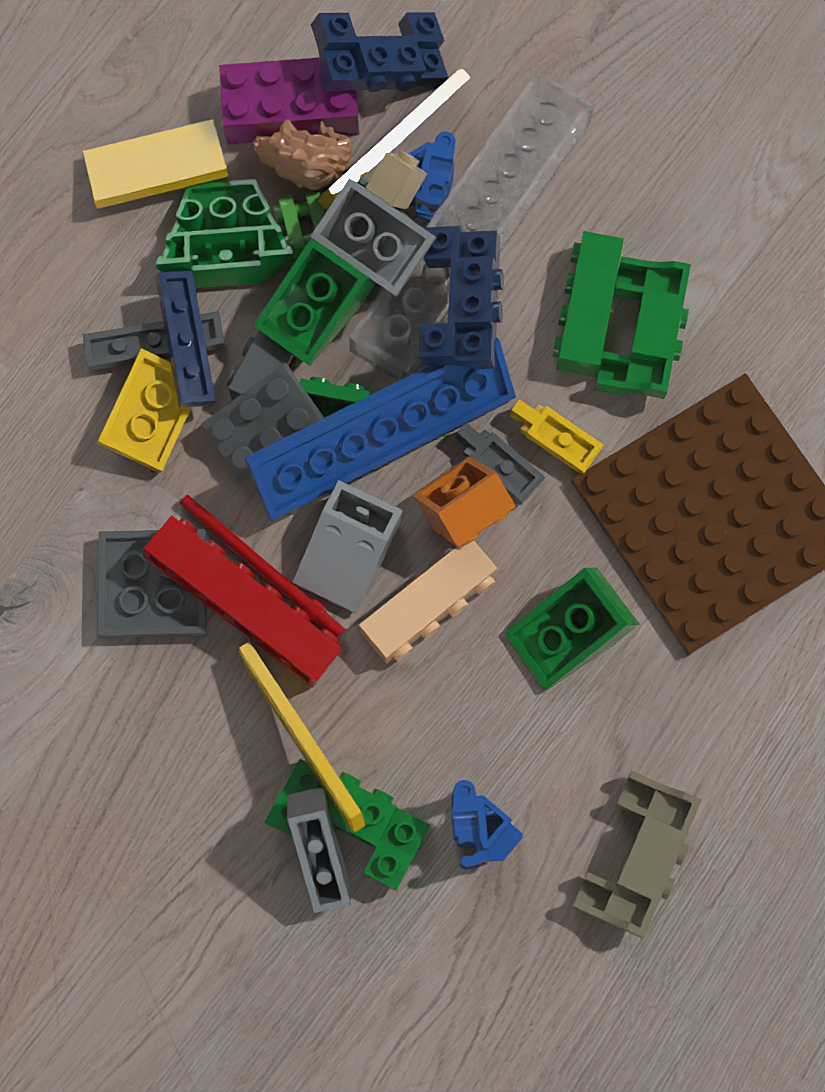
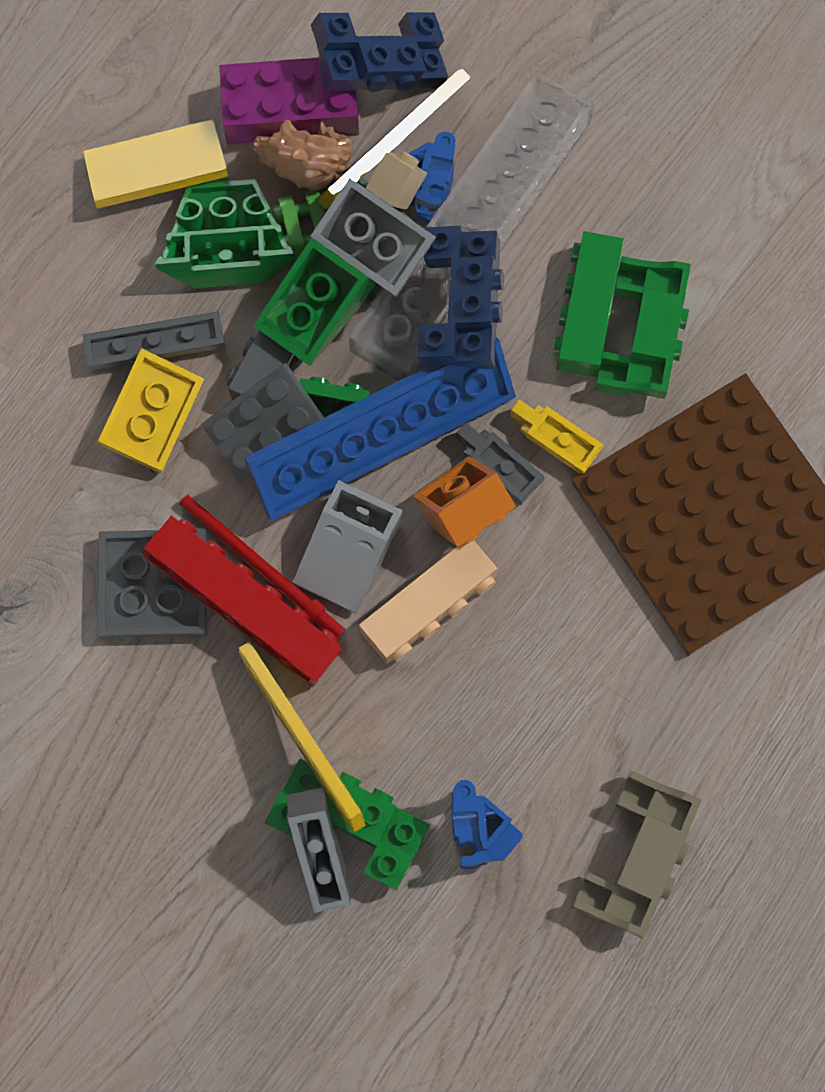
dark blue plate [156,271,216,408] -> none
green slope [504,568,640,691] -> none

